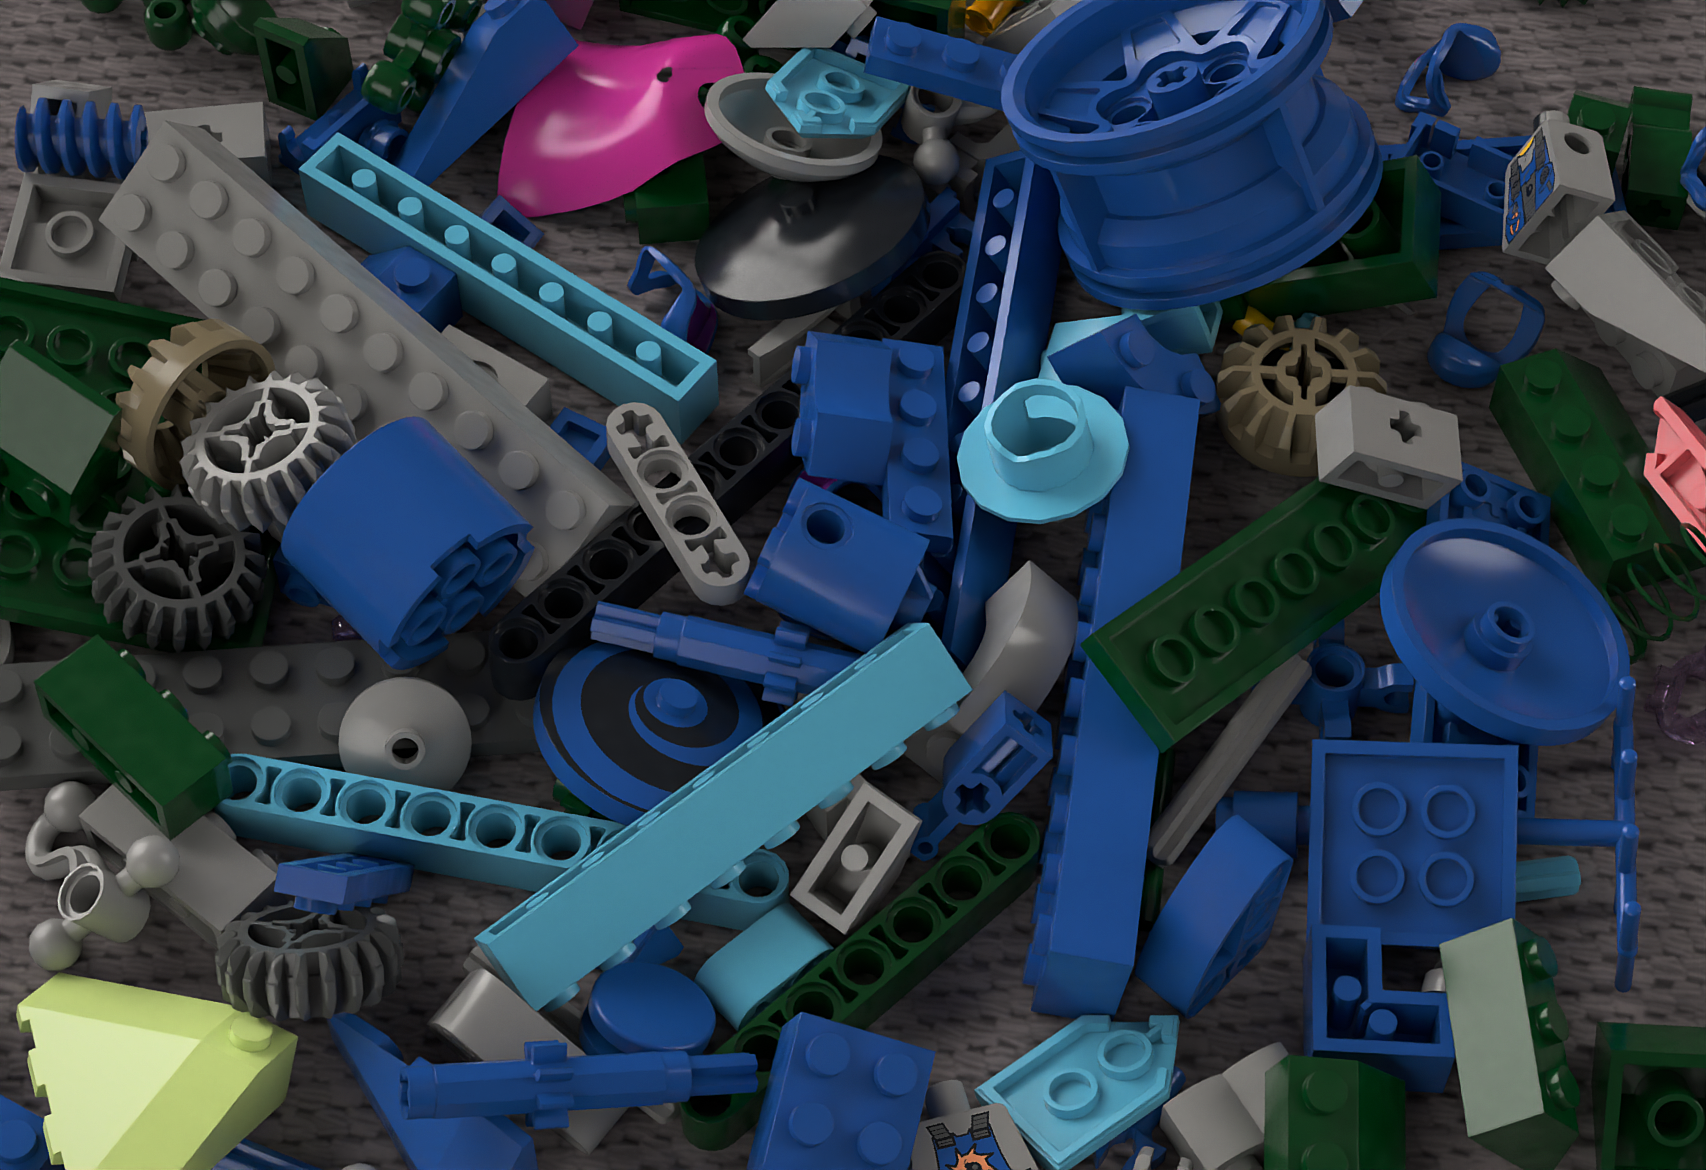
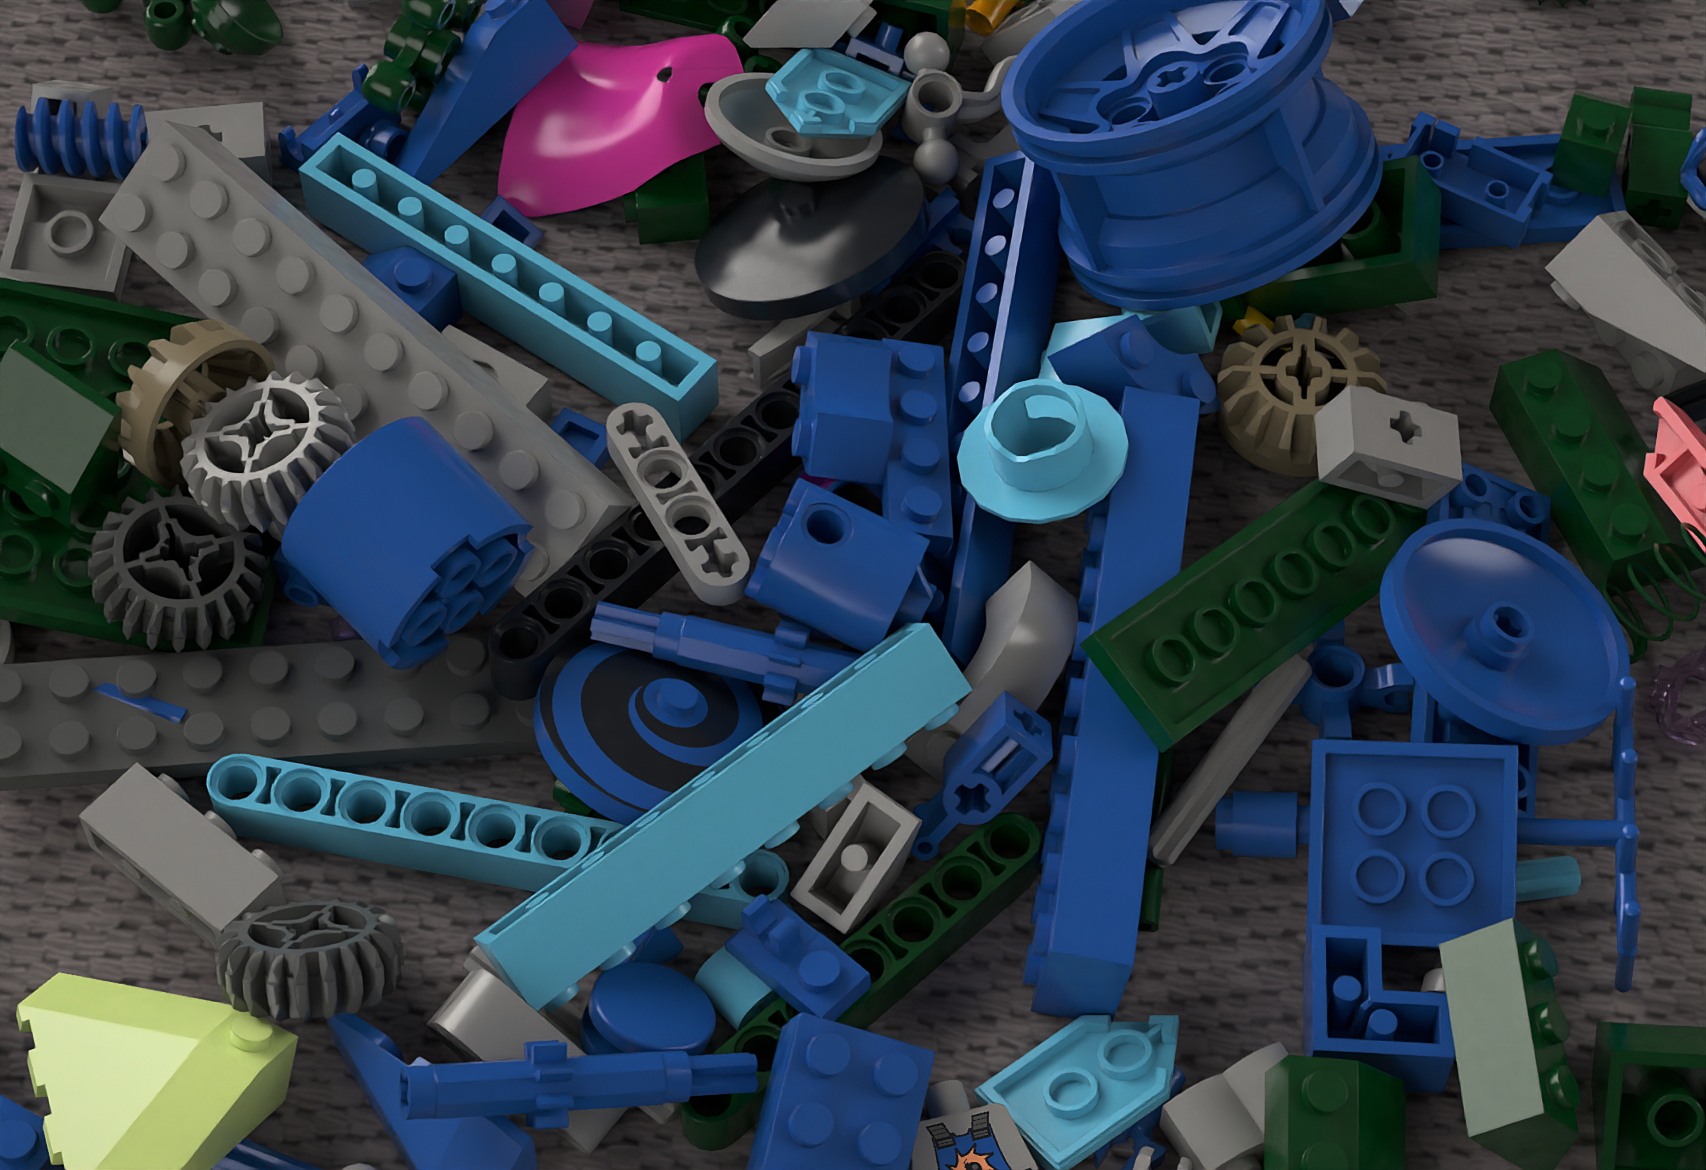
light grey piece [25,781,180,971] -> none
dark green brick [34,634,234,841] -> none
dark green slope [253,17,354,121] -> none
blue plate [274,852,415,915] -> none
light grey dish [338,677,472,791] -> none
blue piece [627,246,718,355] -> none
blue plate [863,16,1018,111] -> none
blue beam [1135,814,1293,1019] -> none
blue piece [1395,23,1501,117] -> none
blue piece [1427,271,1545,388] -> none
light grey torso [1502,110,1615,265] -> none
none -> blue plate [724,894,871,1021]

